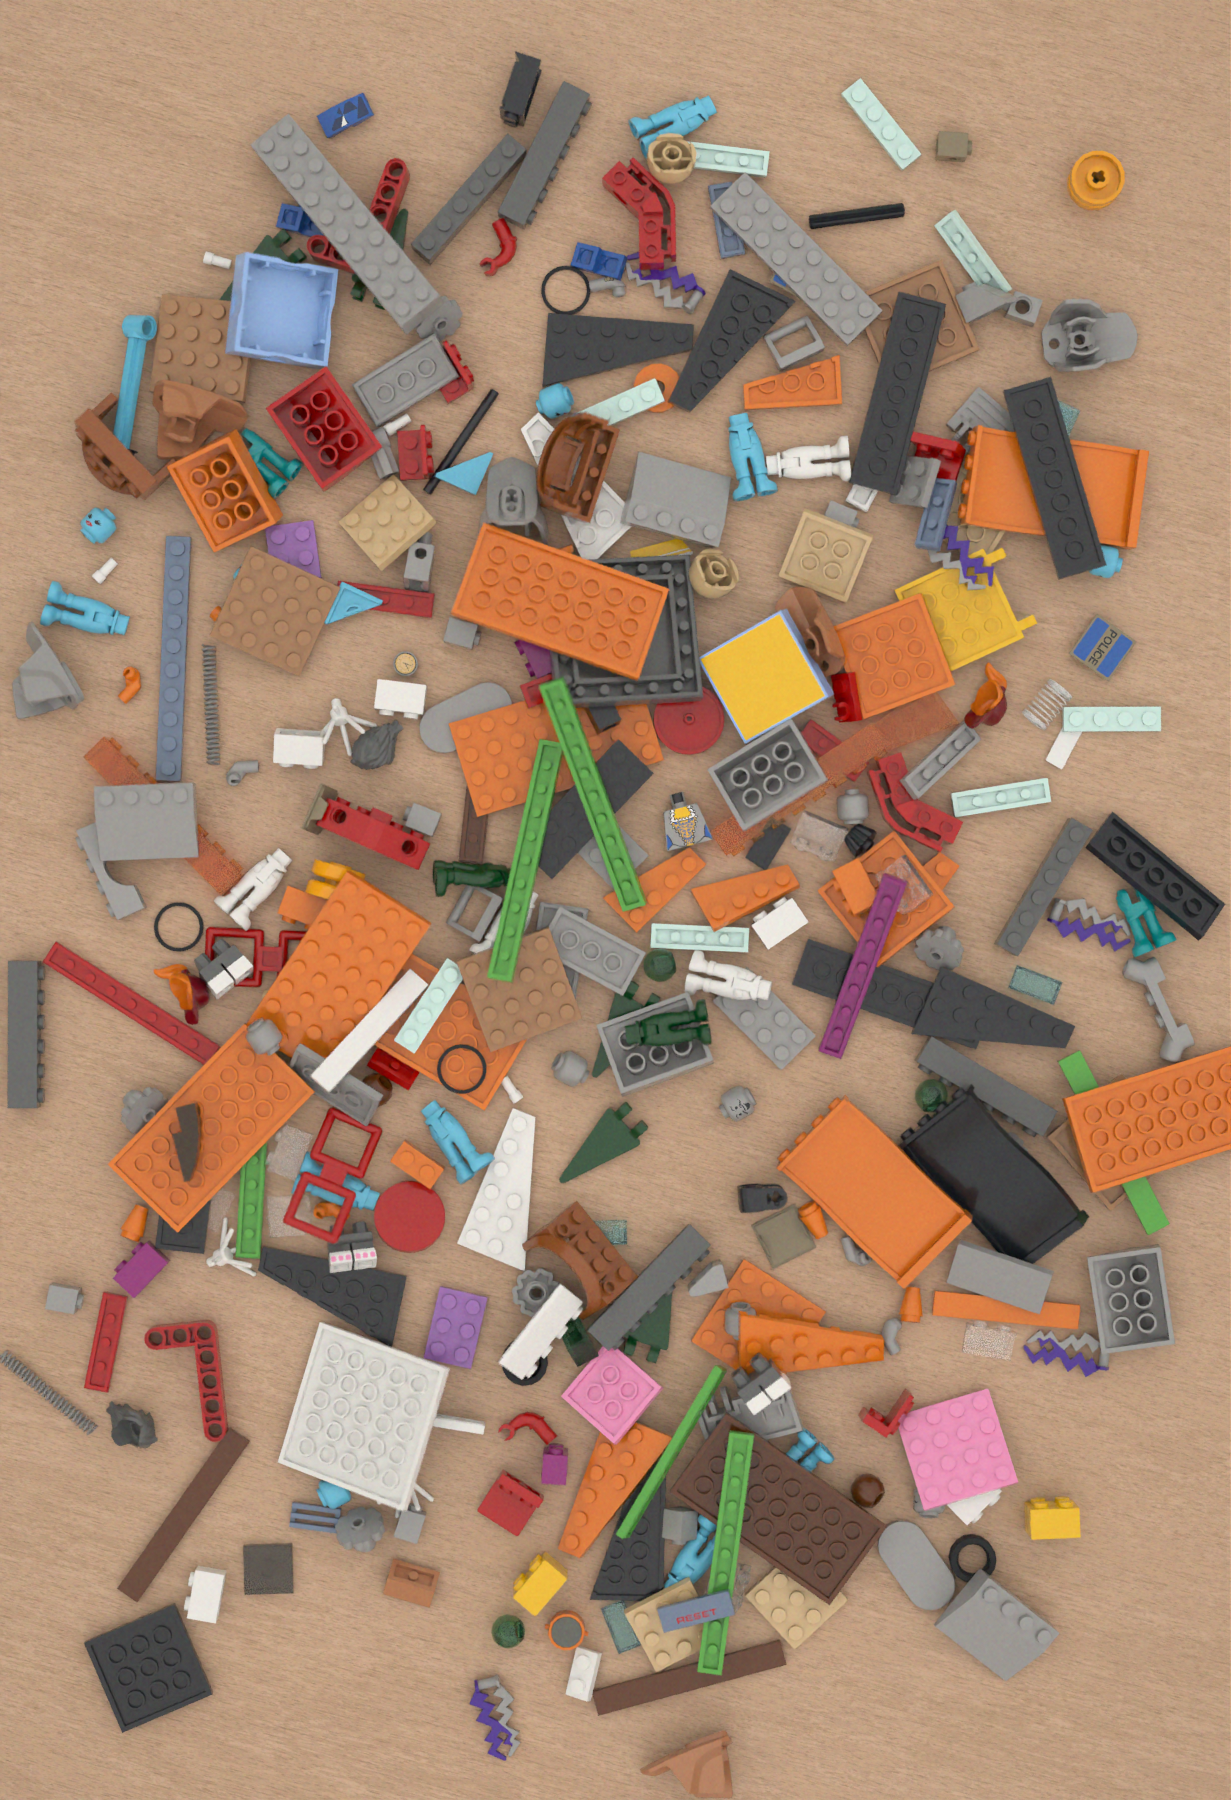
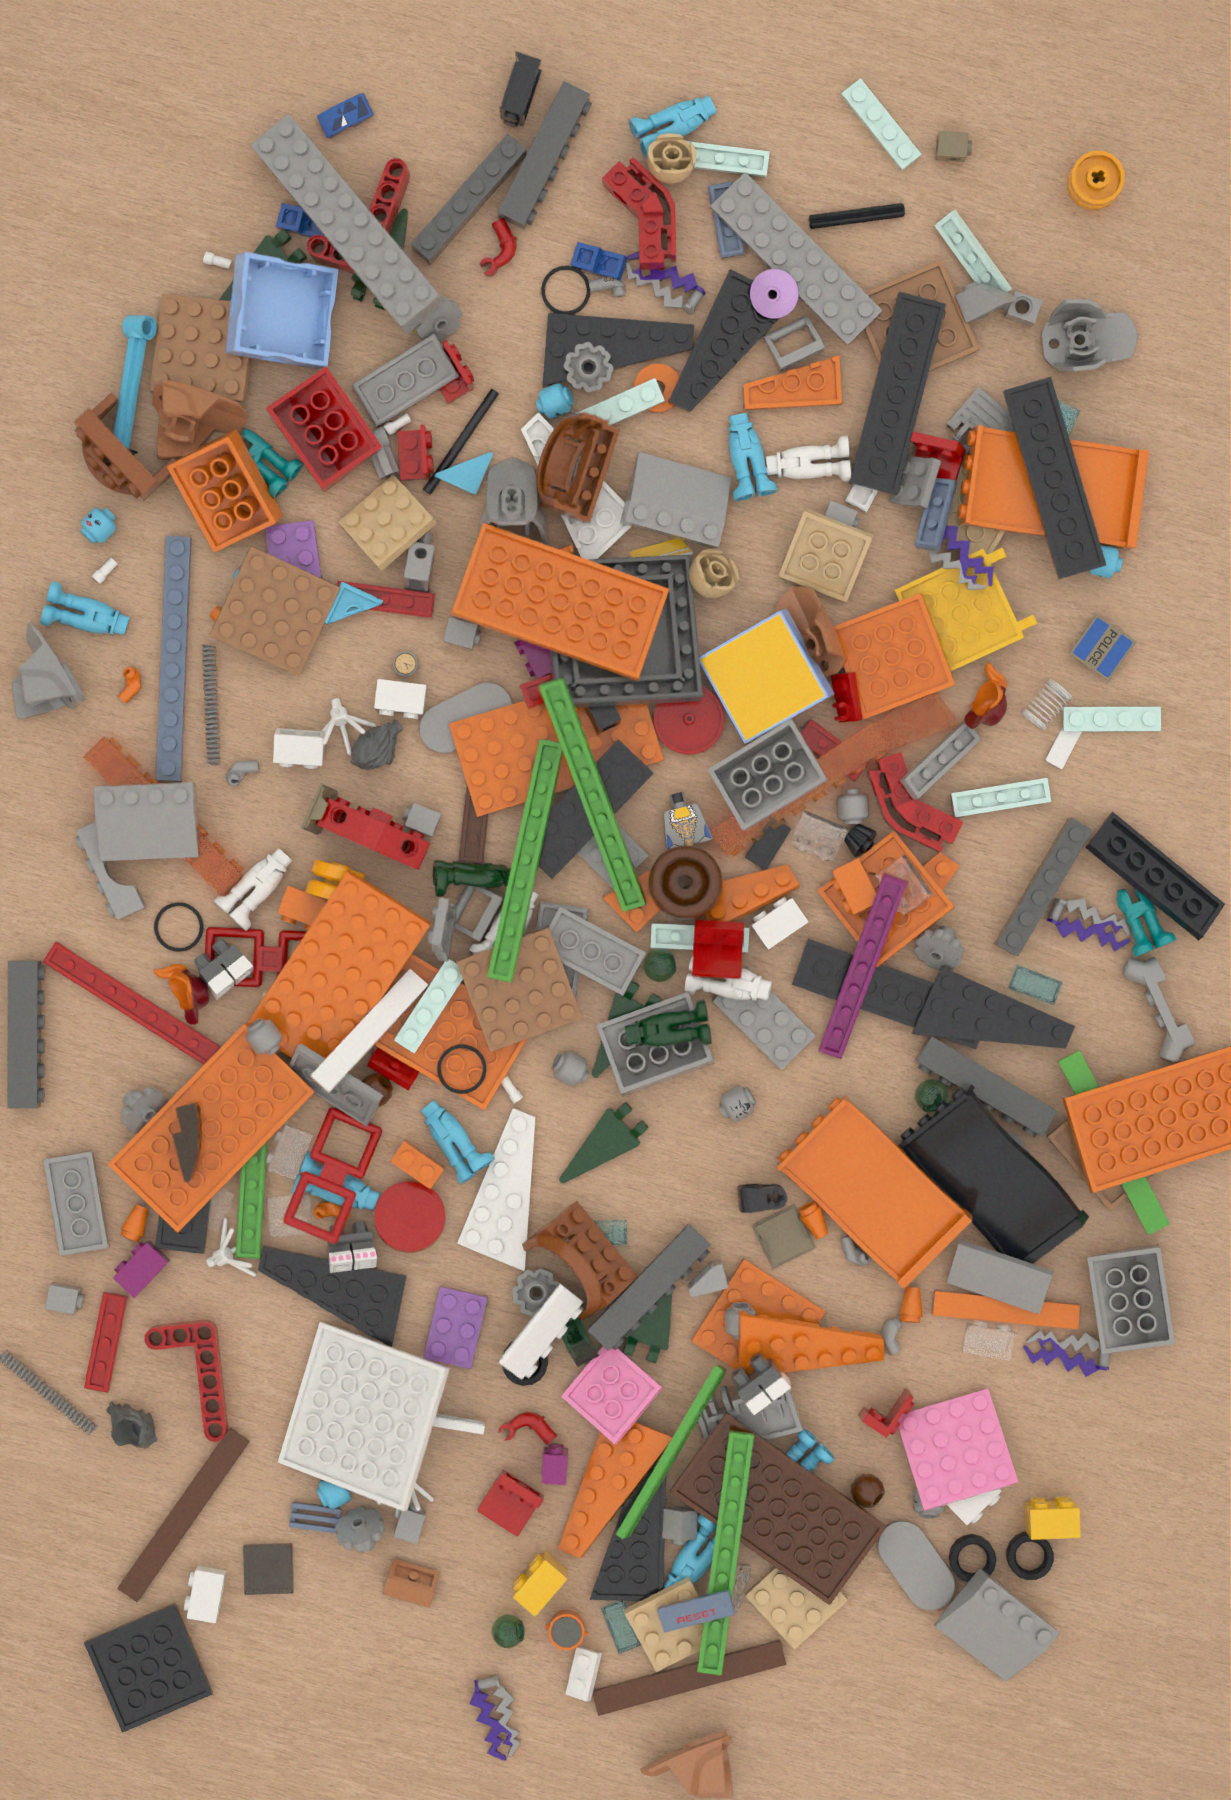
none -> light grey plate [43,1151,109,1256]
none -> light grey plate [428,898,456,962]
none -> light grey plant [564,342,613,392]
none -> reddish brown wheel [649,845,723,920]
none -> red bracket [692,919,744,979]
none -> lavender dish [750,269,799,319]
none -> black tyre [1006,1532,1054,1580]

